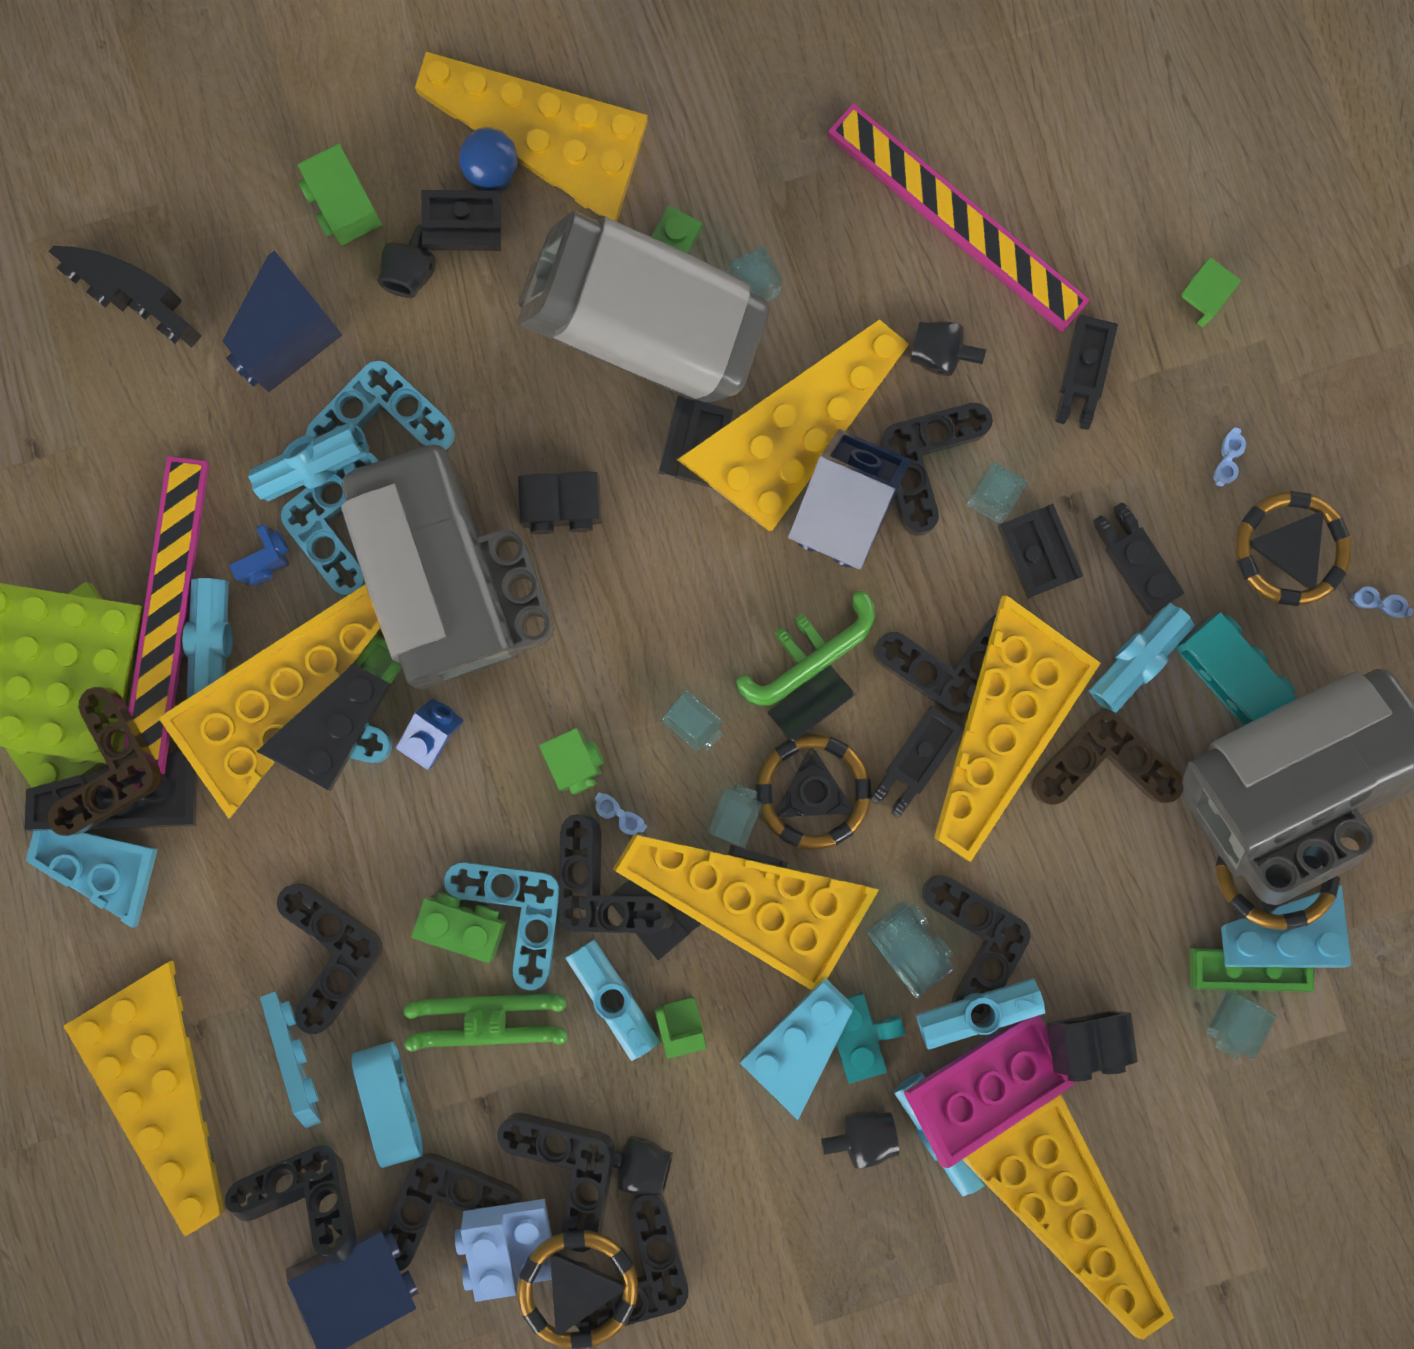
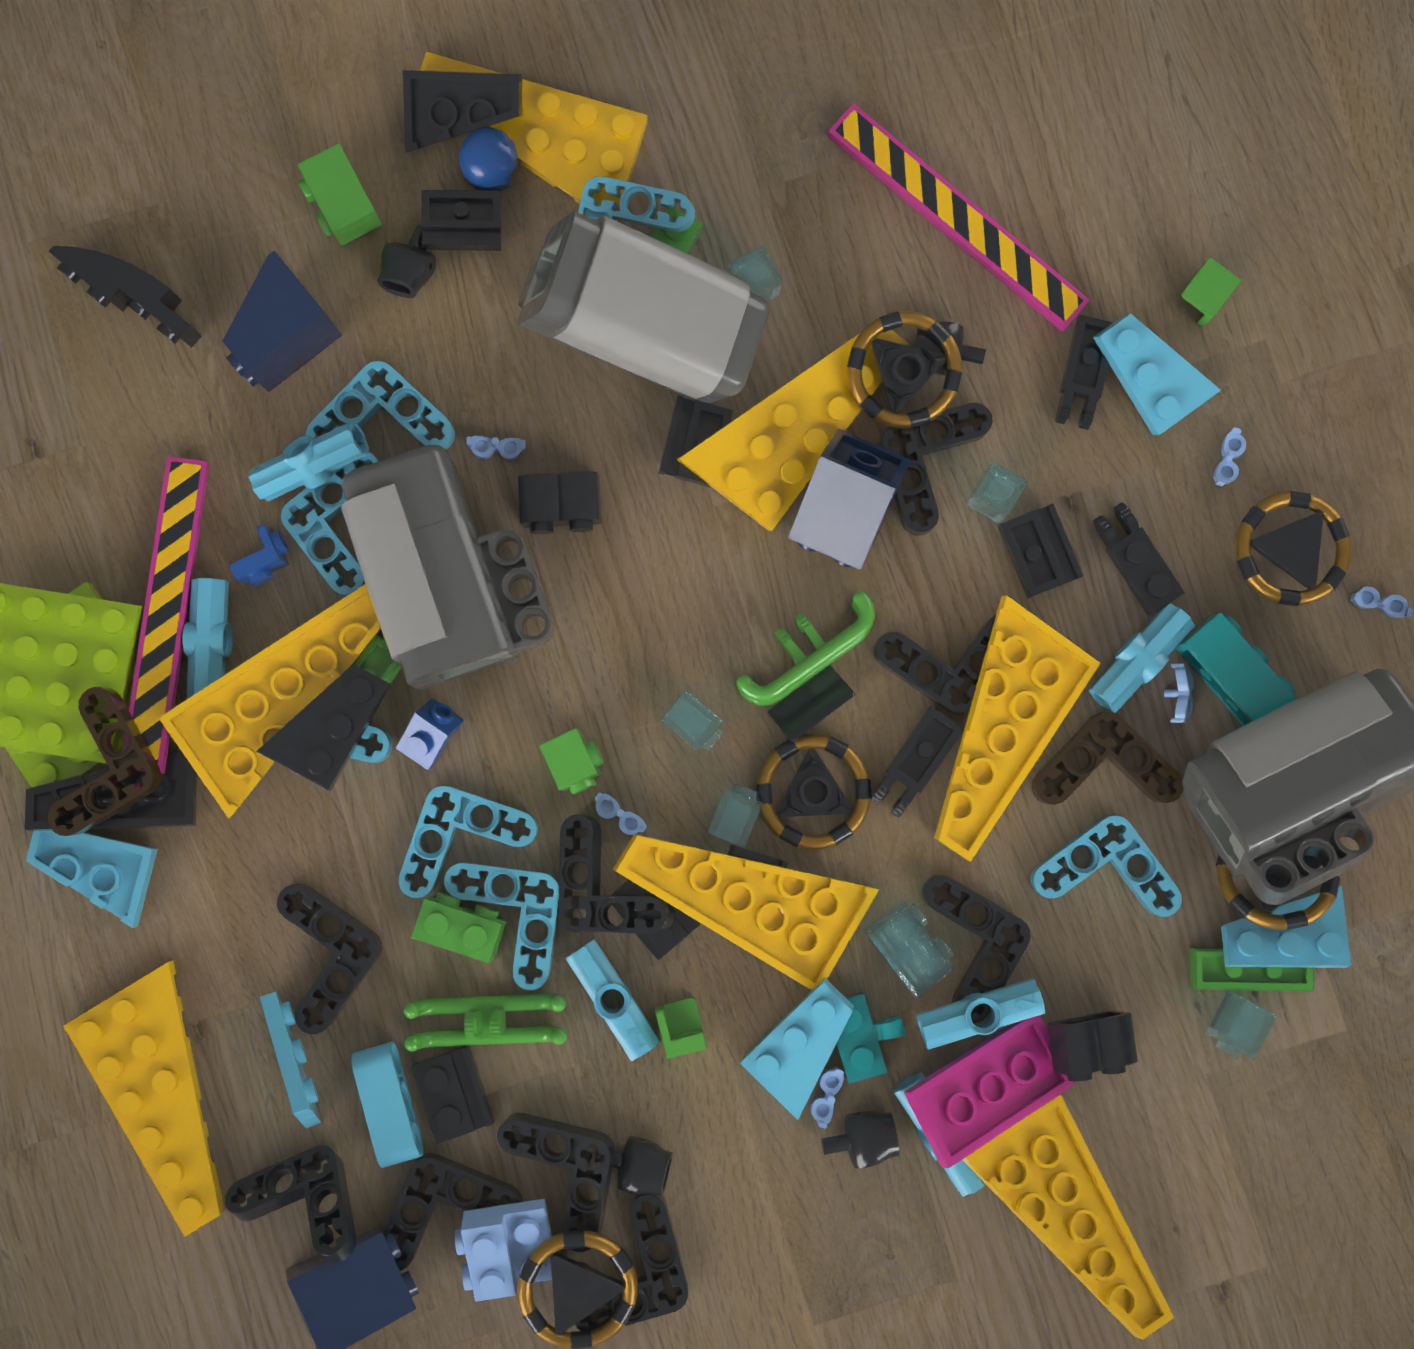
none -> medium azure beam [399,786,539,898]
none -> black wing [403,70,522,153]
none -> black plate [411,1046,494,1144]
none -> light blue piece [466,435,526,462]
none -> medium azure beam [578,177,695,232]
none -> light blue piece [810,1066,844,1129]
none -> black piece [847,311,962,428]
none -> medium azure beam [1030,815,1182,917]
none -> medium azure wing [1093,314,1221,435]
none -> light blue piece [1164,663,1194,723]

